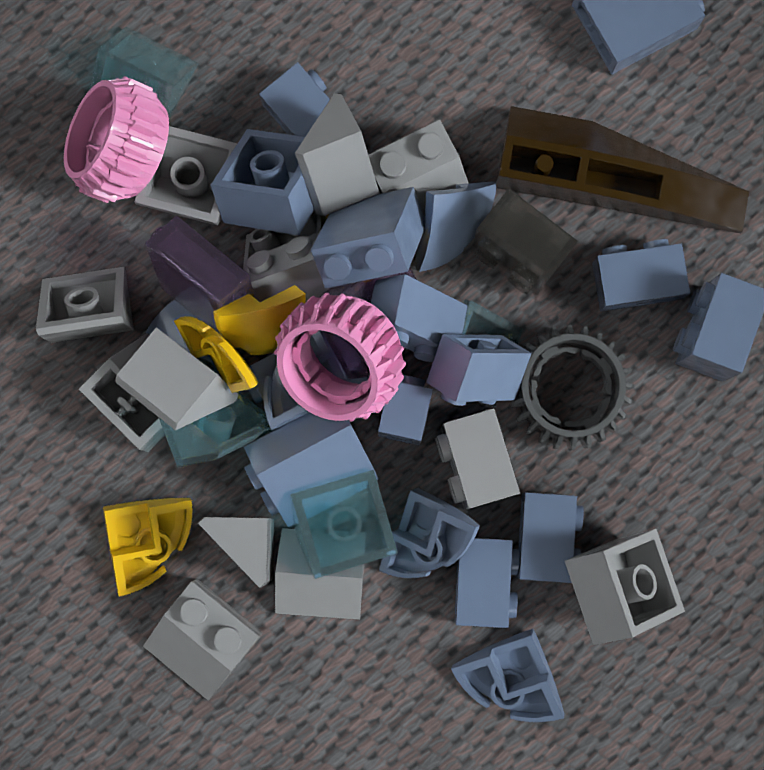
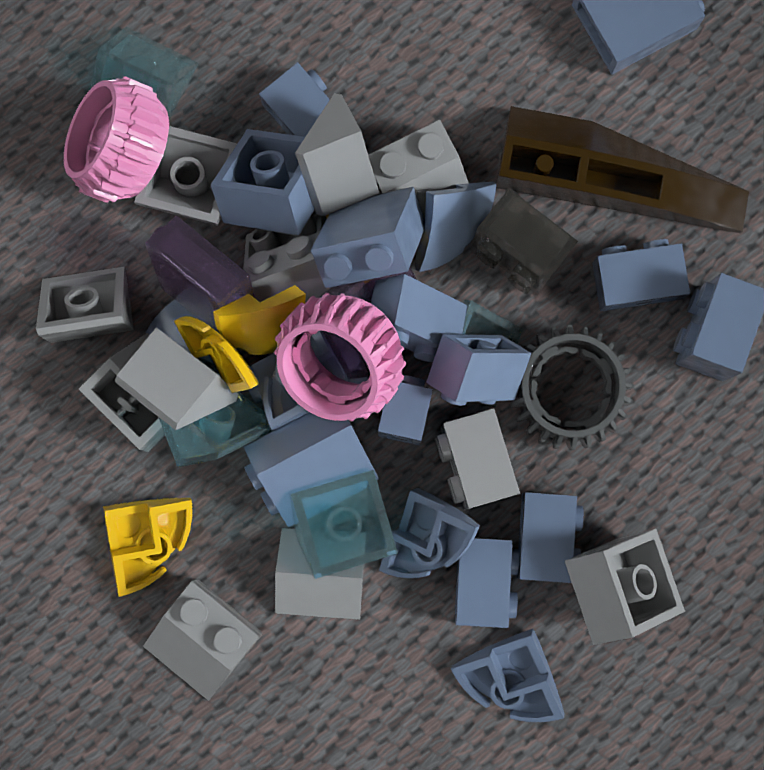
light grey slope [198,517,274,588] -> none

